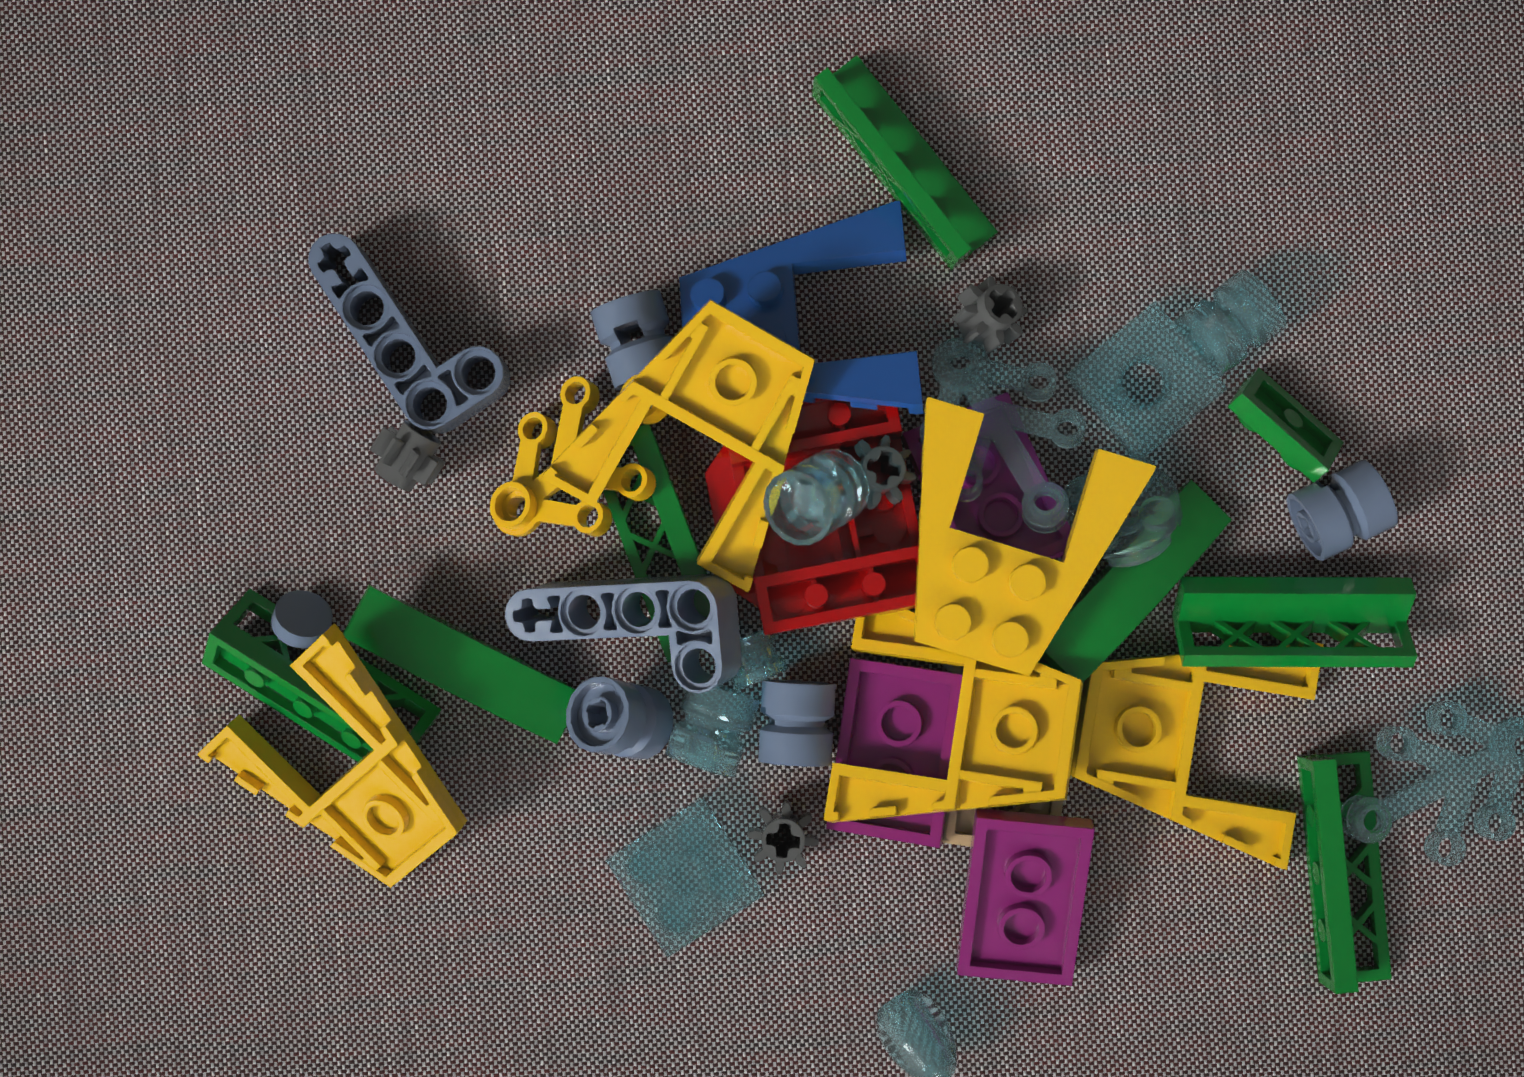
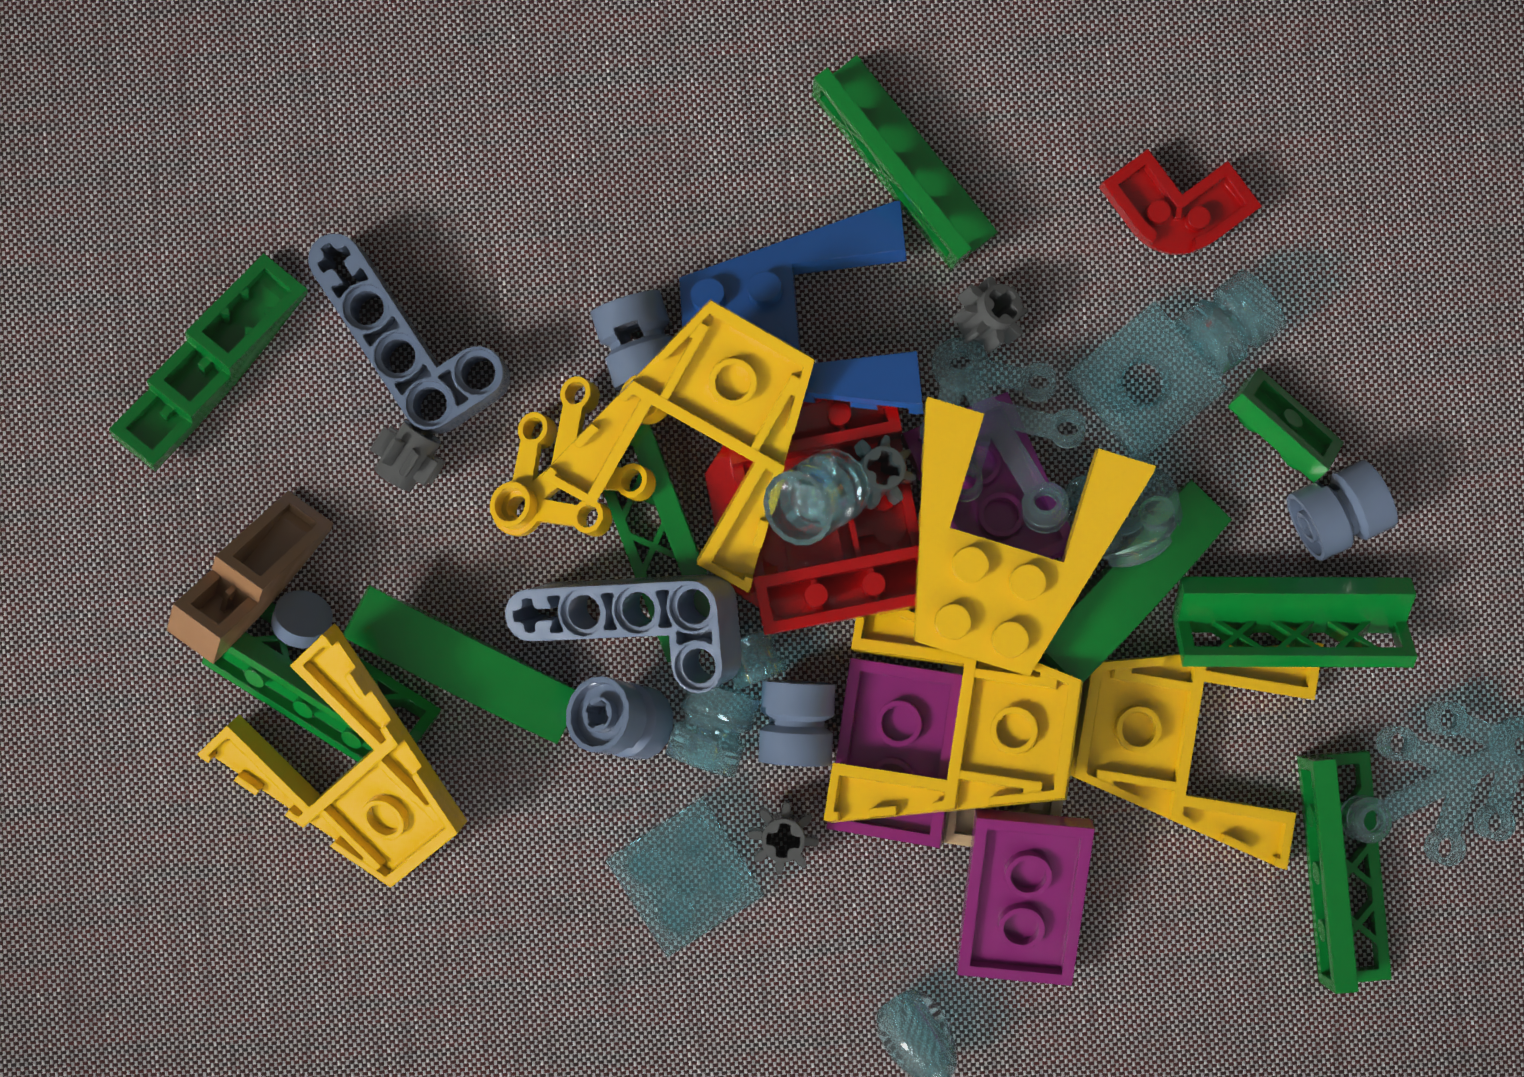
none -> green slope [109,253,308,472]
none -> medium nougat slope [167,491,333,664]
none -> red plate [1099,149,1262,255]

